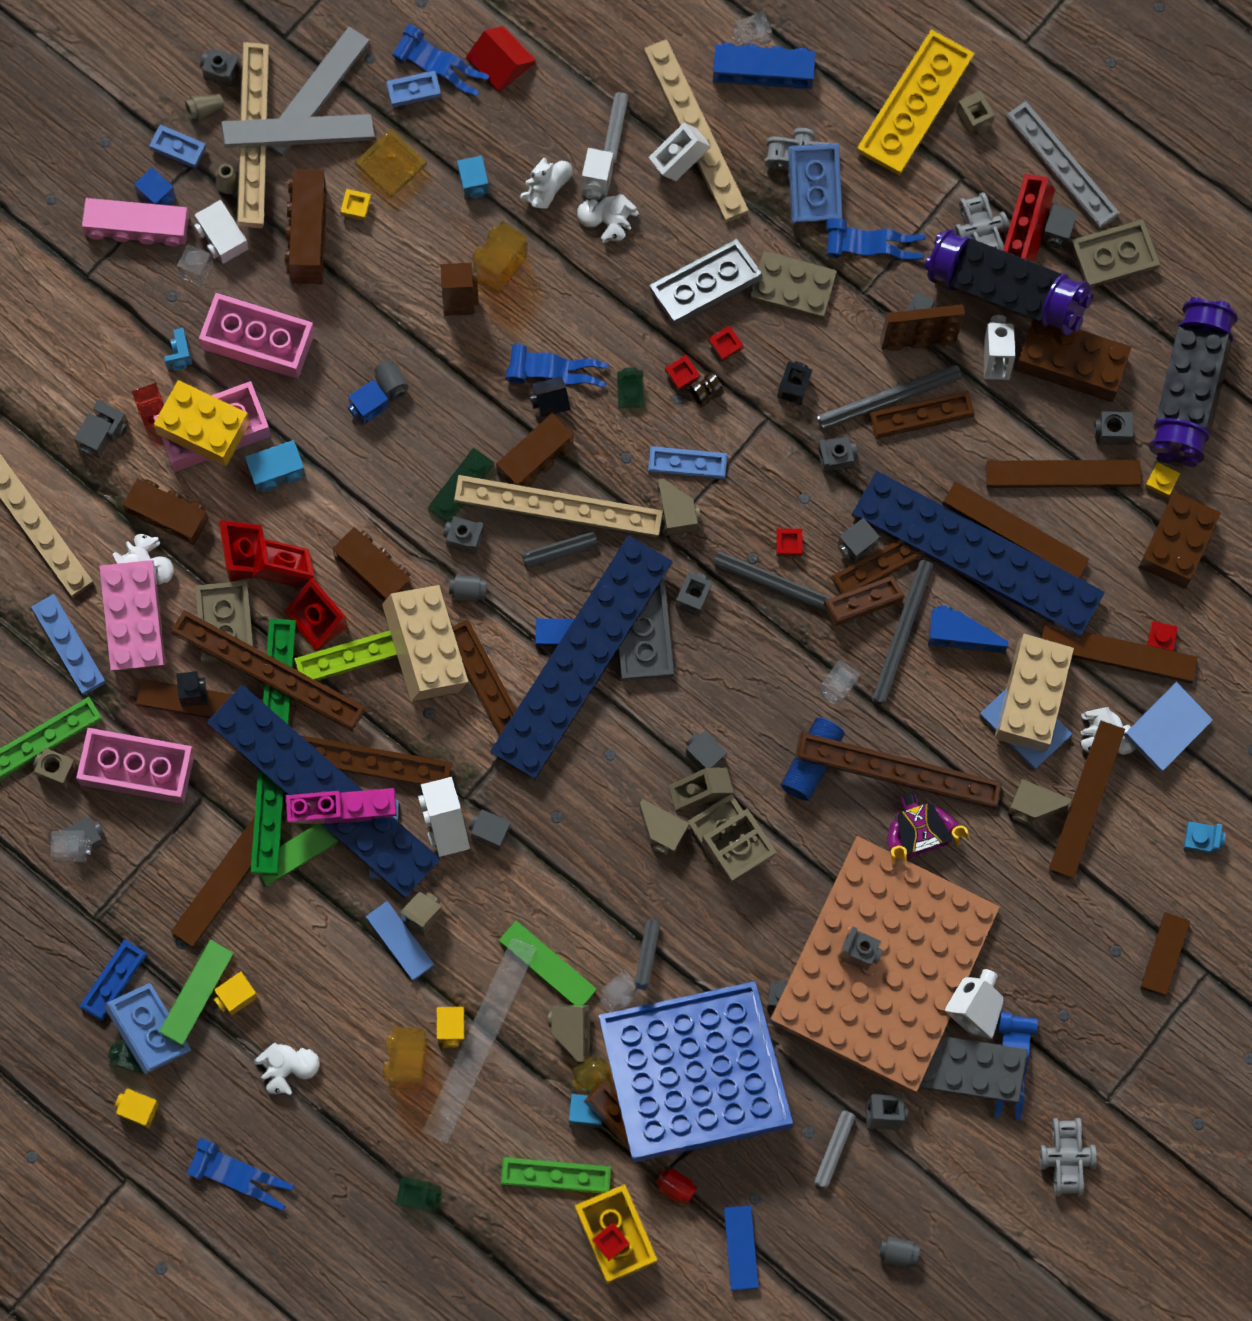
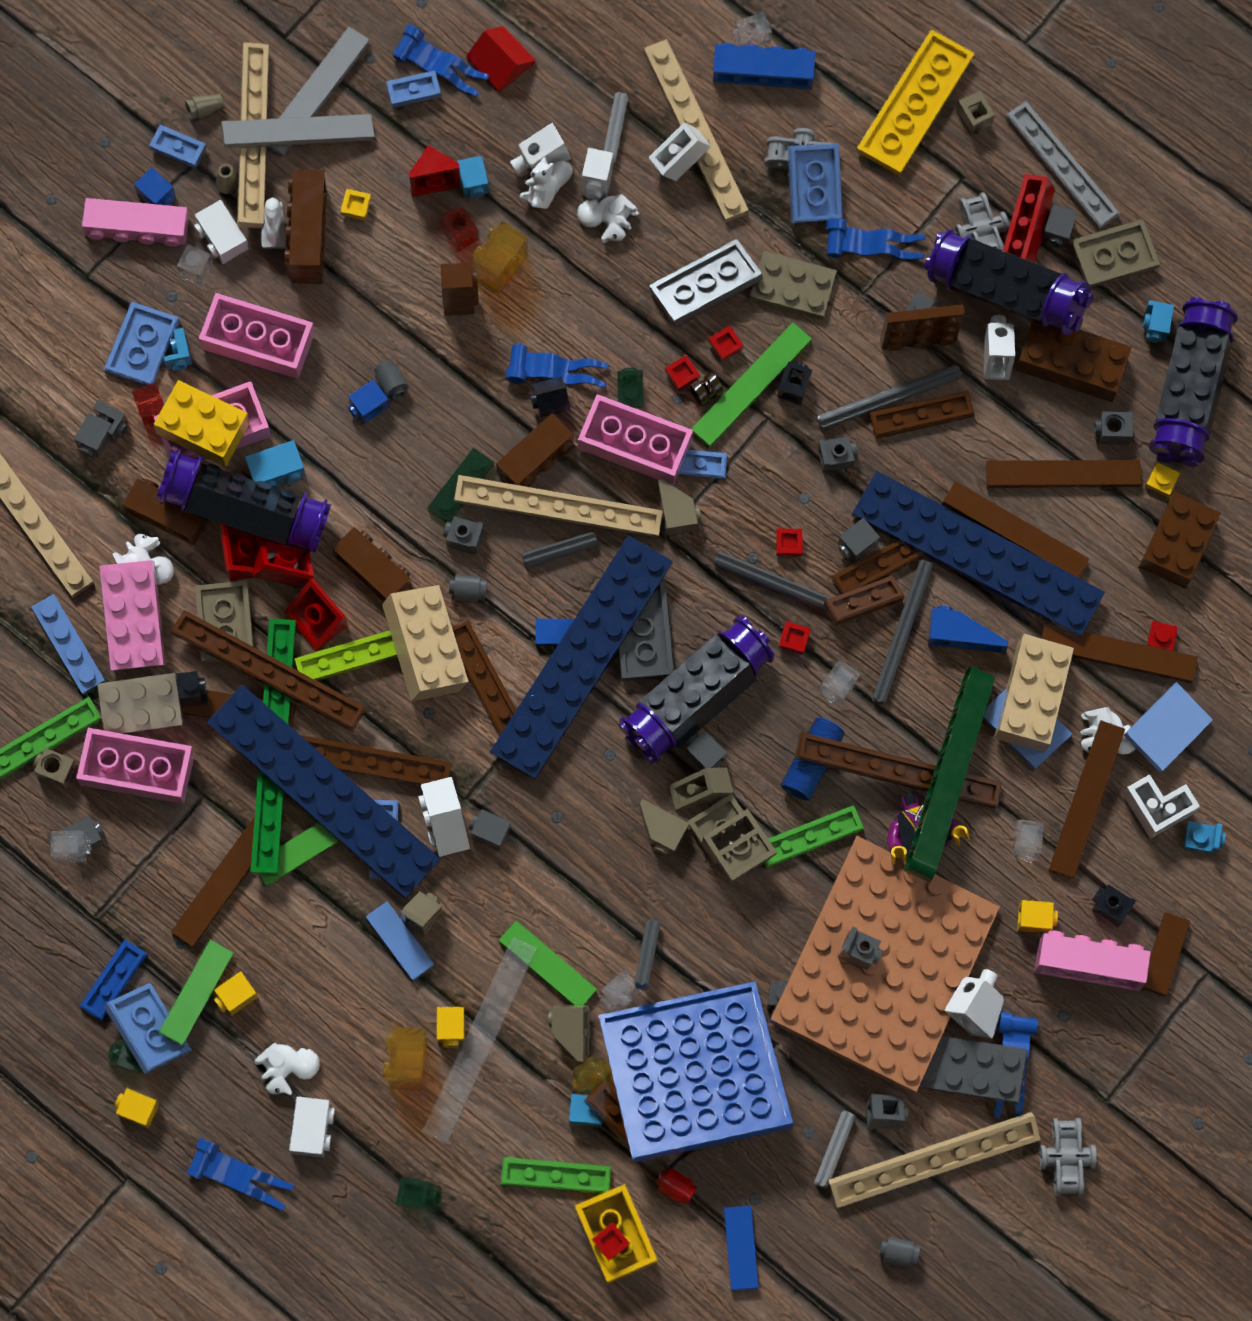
dark grey brick [200,48,241,87] -> none
dark pink slope [286,788,397,824] -> none
clear yellow plate [355,128,427,198] -> none
dark grey brick [676,572,712,617] -> none
dark tan slope [1008,779,1071,824] -> none
none -> dark tan plate [97,673,184,734]
none -> medium blue tile [104,302,180,389]
none -> black brick [156,449,331,554]
none -> white animal [262,198,287,249]
none -> white brick [289,1097,335,1158]
none -> red slope [409,145,461,197]
none -> clear red brick [441,206,479,252]
none -> white torso [510,123,571,175]
none -> bright pink brick [578,394,693,486]
none -> black brick [618,616,775,764]
none -> bright green tile [691,323,812,448]
none -> bright green tile [764,805,864,869]
none -> red plate [778,621,811,655]
none -> tan plate [828,1112,1041,1208]
none -> dark green beam [904,666,995,882]
none -> clear brick [1012,820,1044,862]
none -> yellow brick [1017,900,1058,934]
none -> bright pink brick [1034,931,1151,991]
none -> black brick [1092,884,1136,927]
none -> white brick [1123,775,1200,839]
none -> dark azure brick [1142,300,1174,343]

